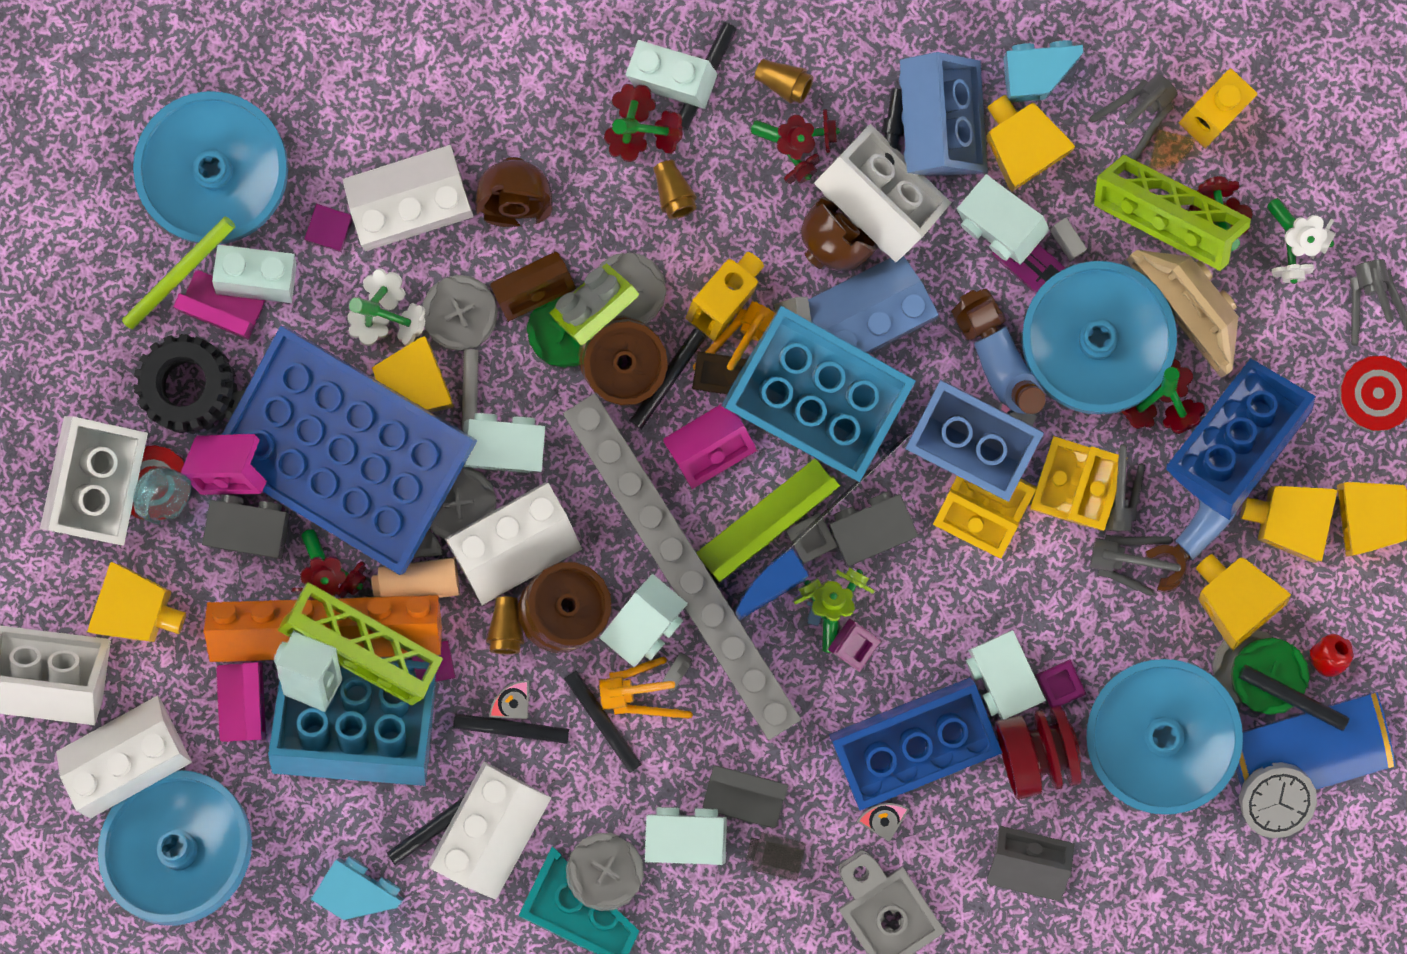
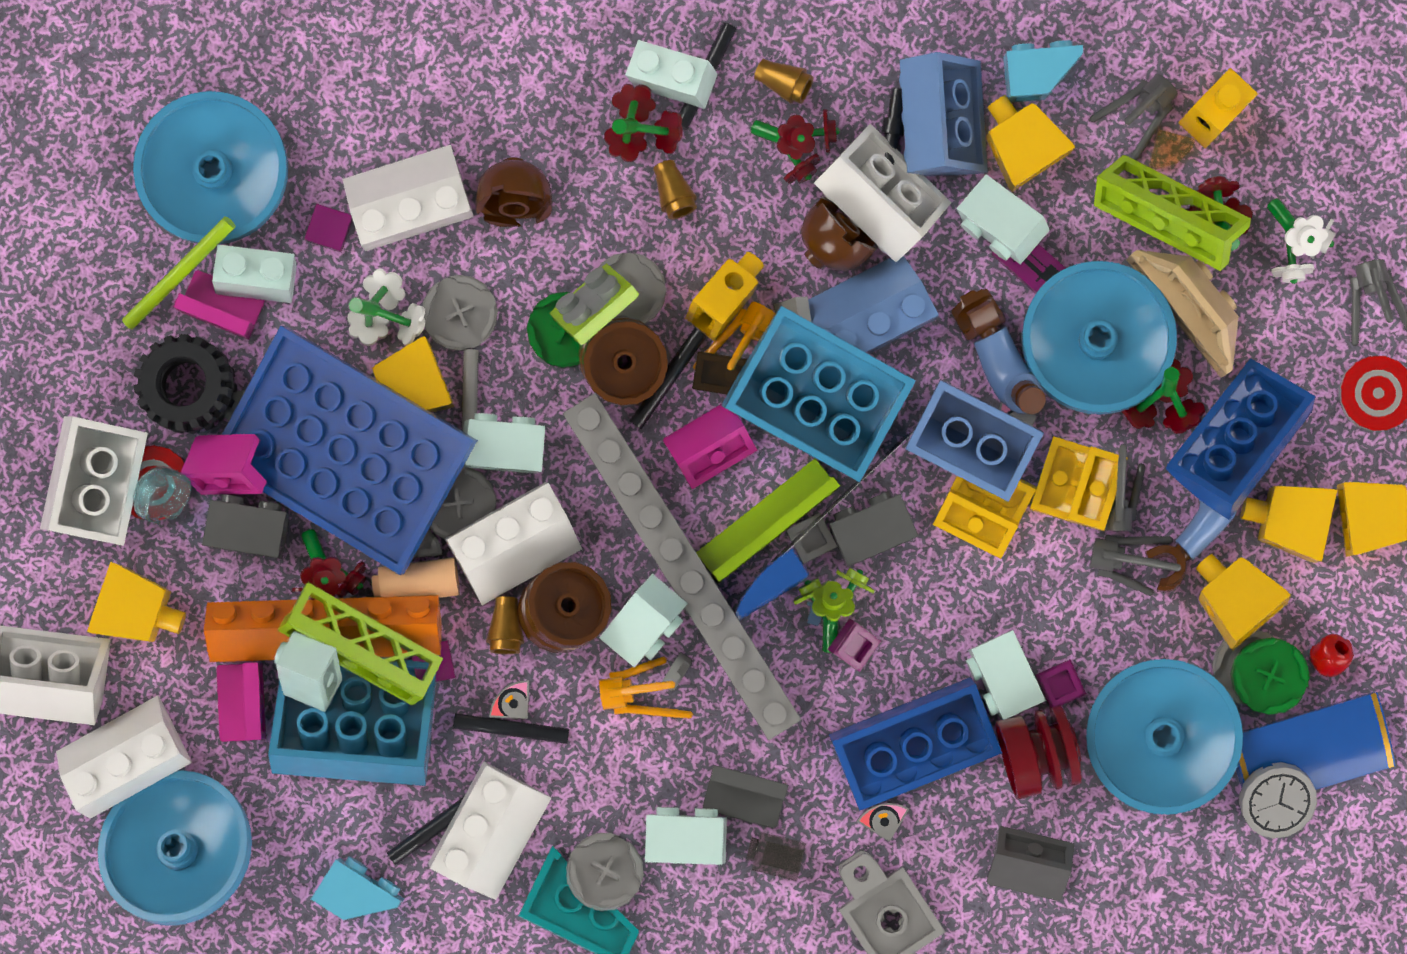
reddish brown panel [490,252,576,322] -> none
black bar [564,671,642,773] -> none
light grey tile [1050,218,1087,262] -> none
black bar [1238,664,1350,731] -> none

